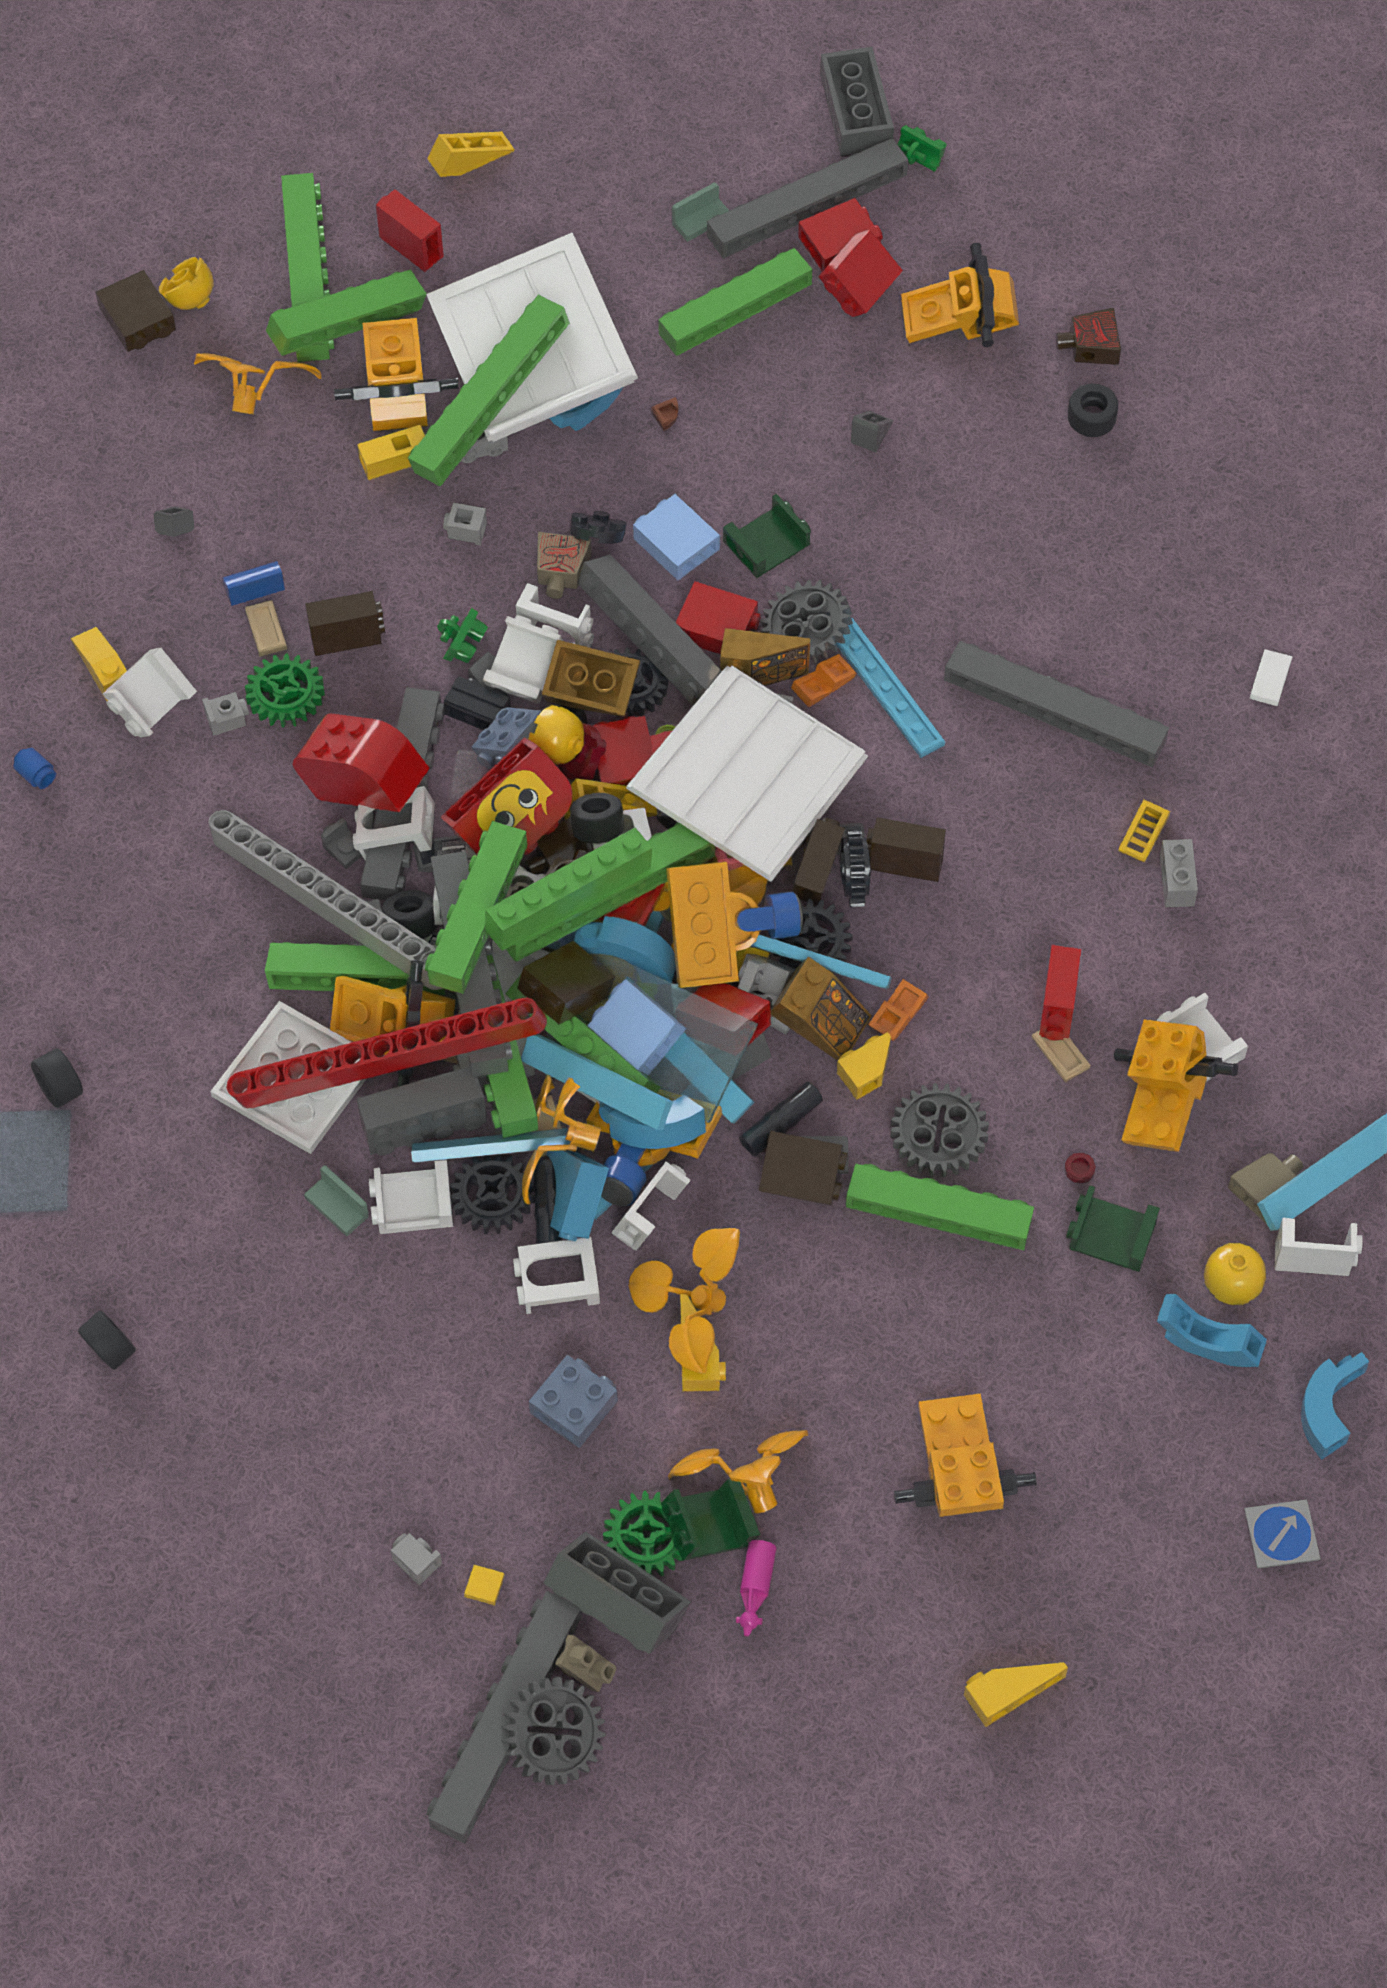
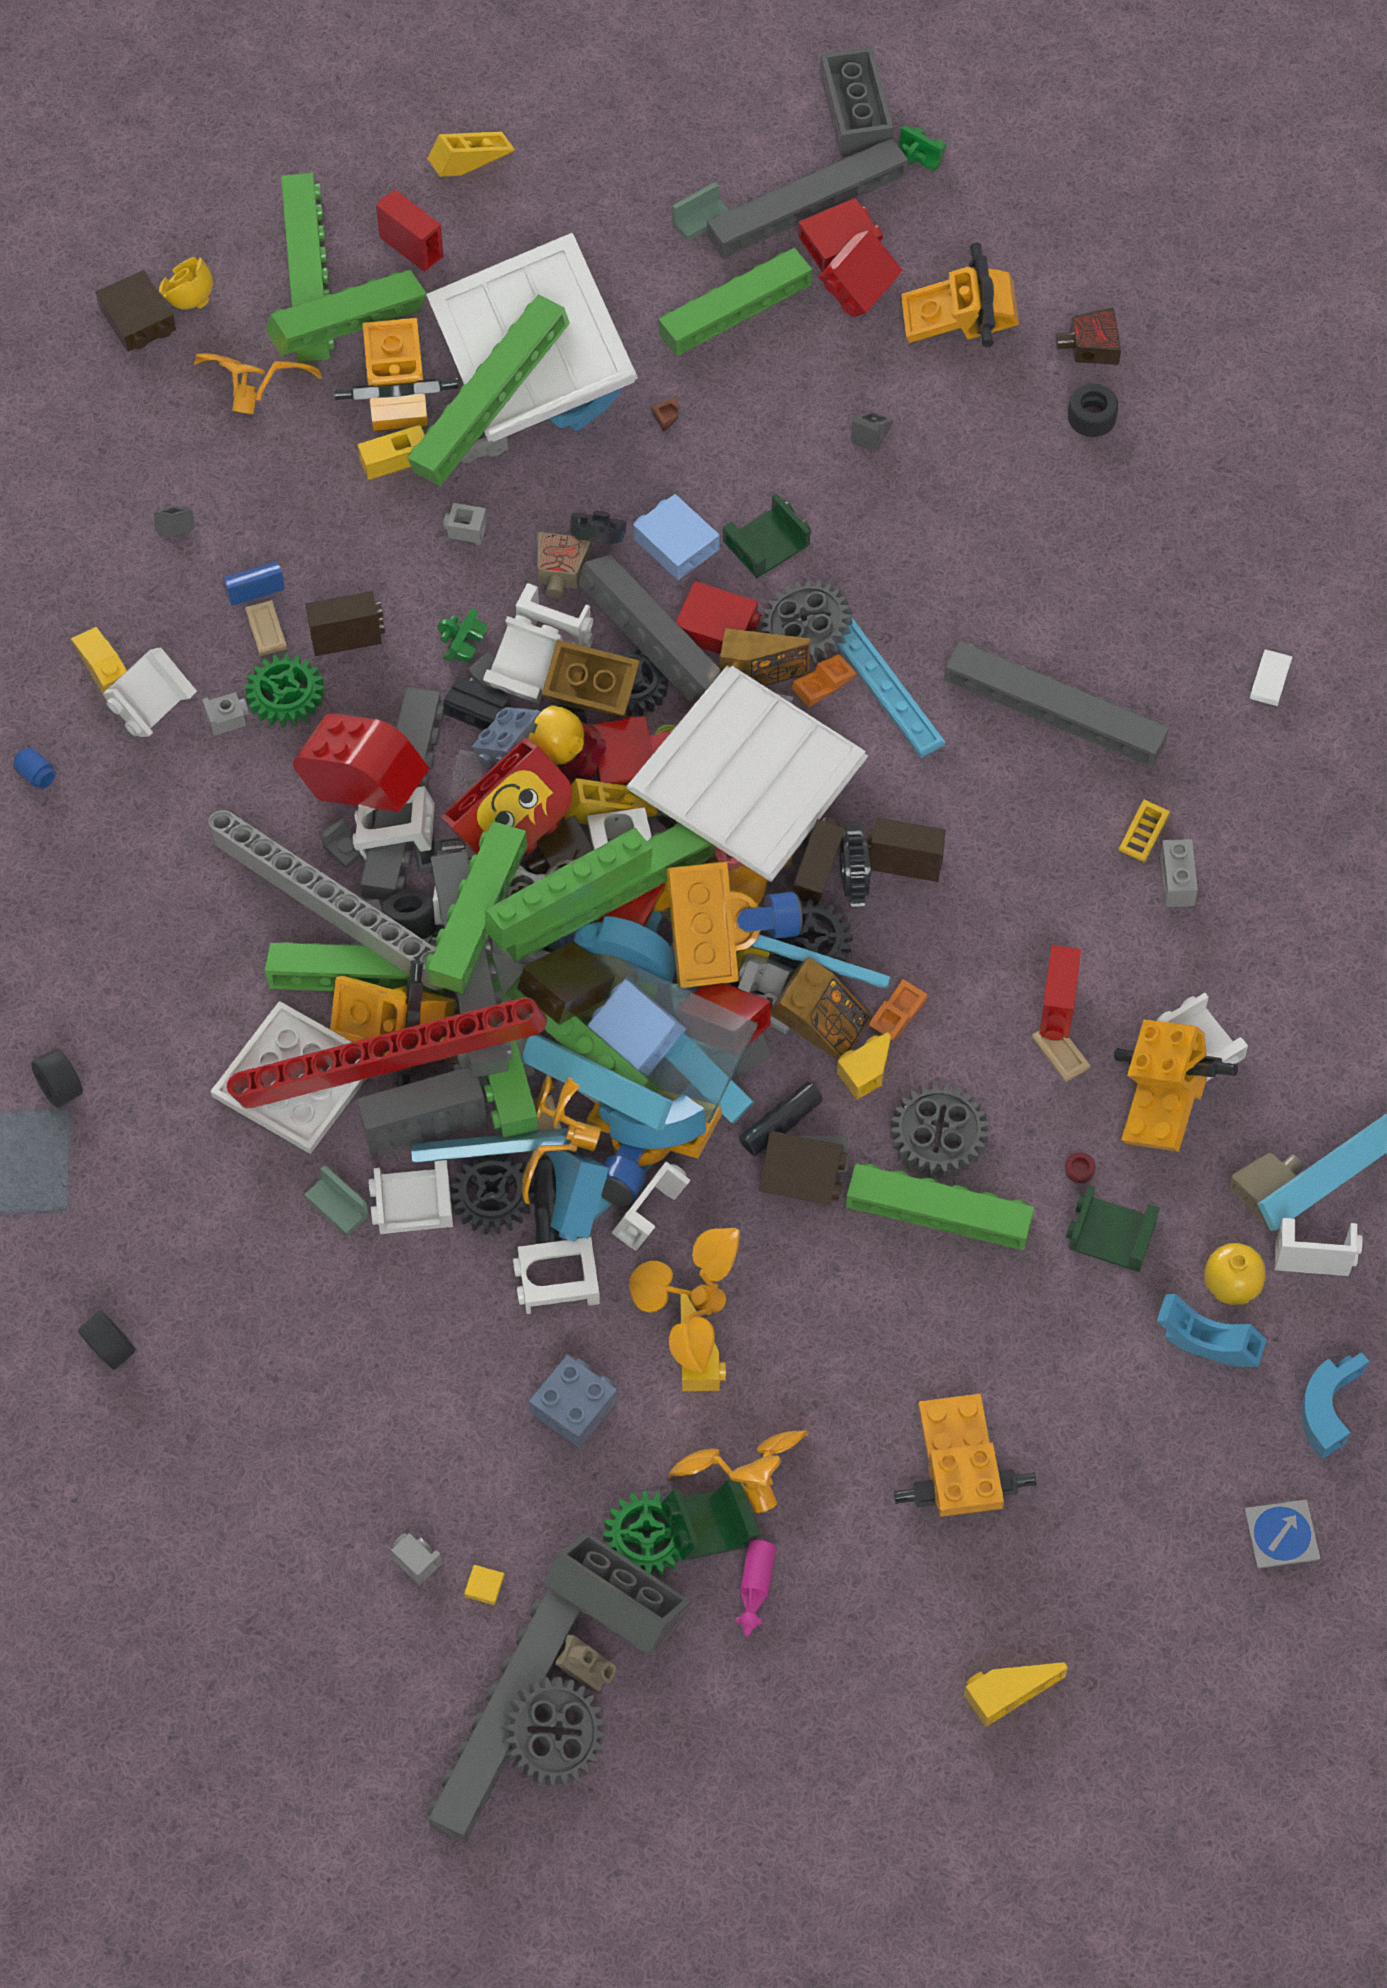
black tyre [570,793,625,843] -> none

